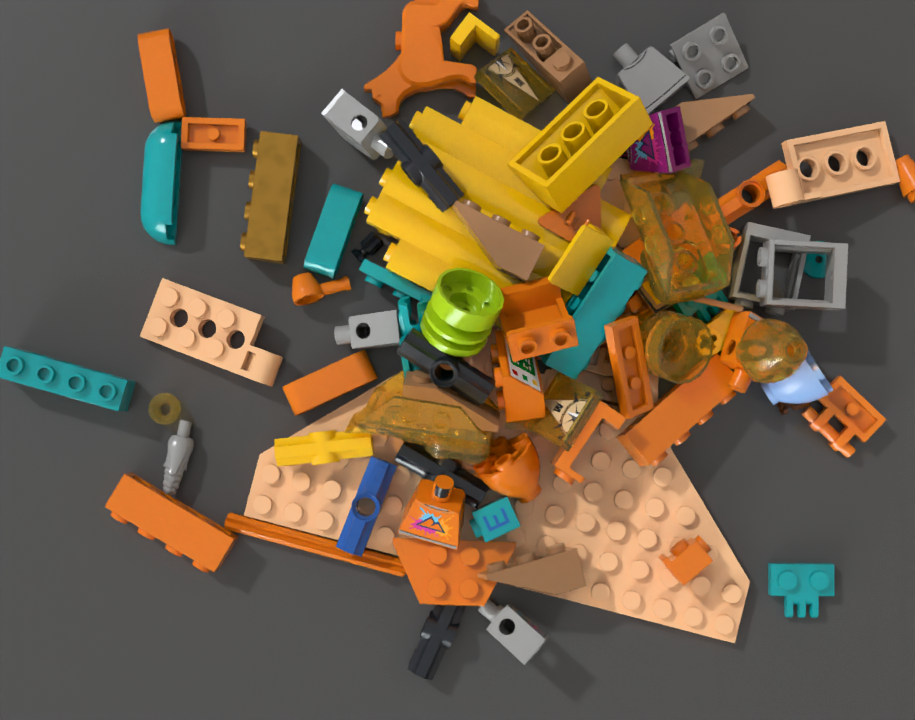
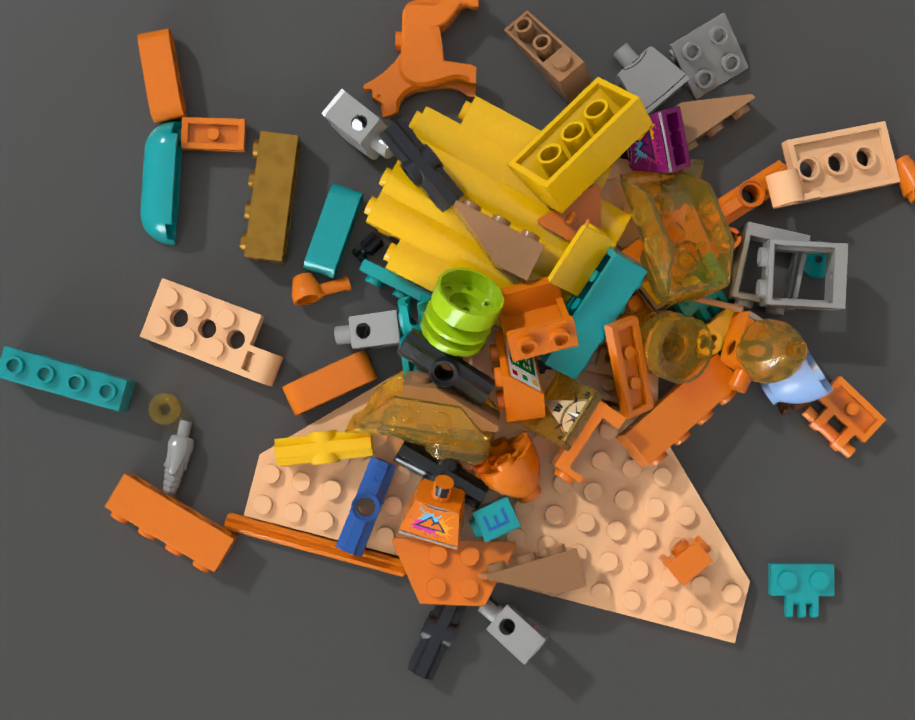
yellow panel [450,12,500,61] -> none
clear yellow tile [474,47,556,120] -> none

